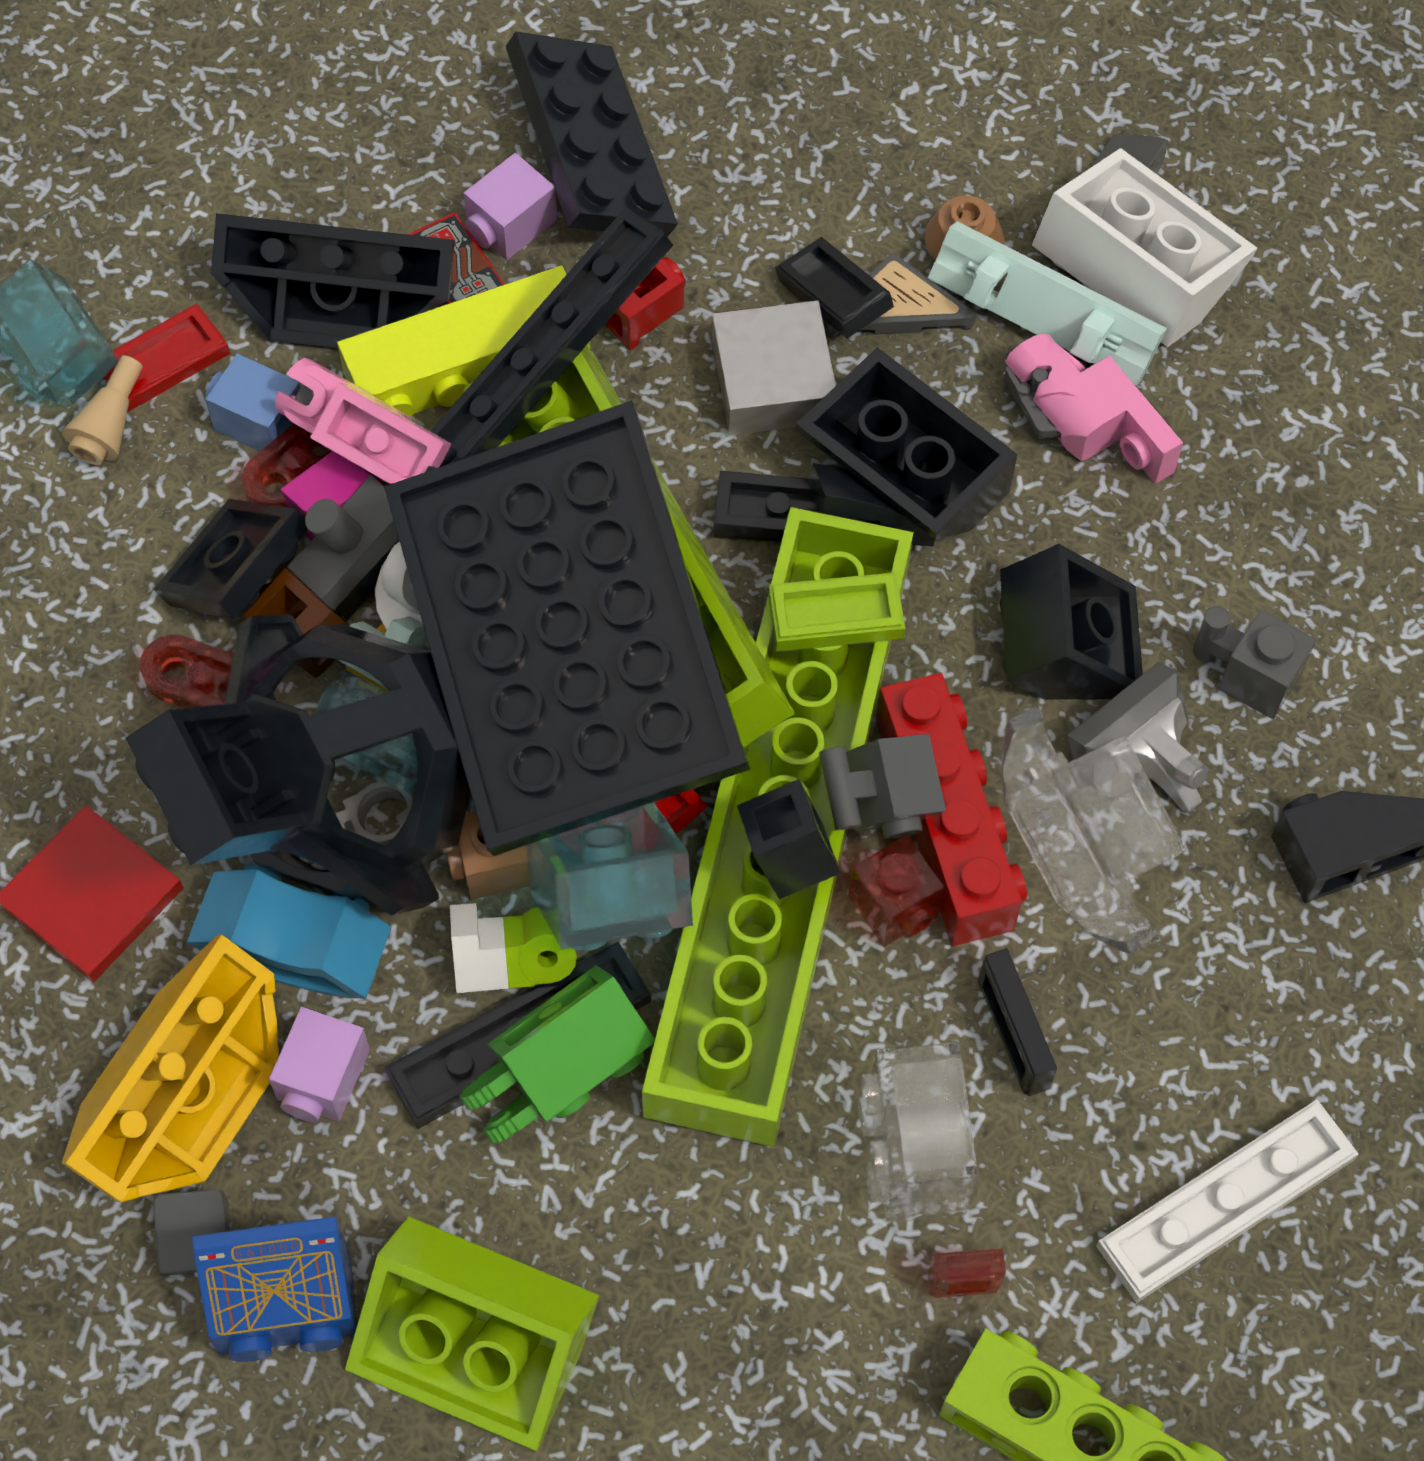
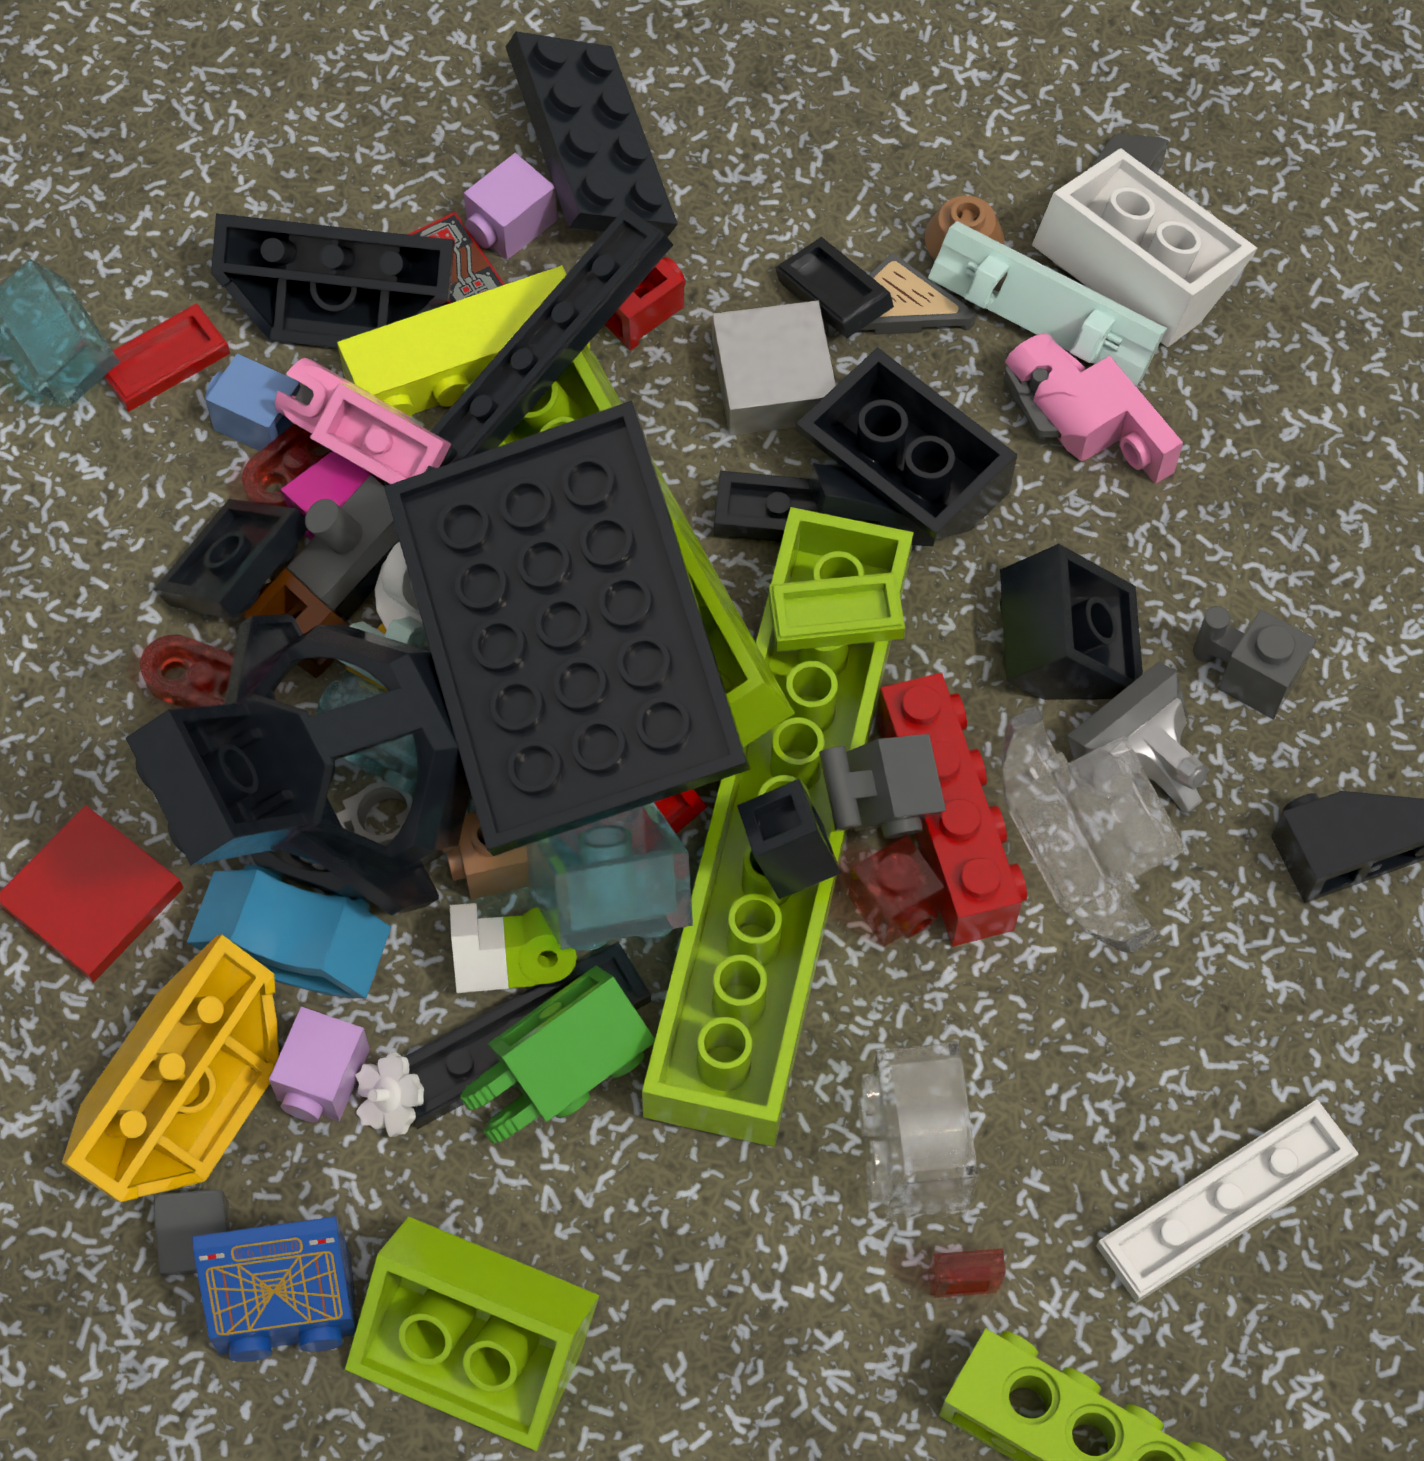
tan cone [62,355,143,465] -> none
black tile [978,948,1057,1097] -> none
none -> white plant [355,1052,424,1137]

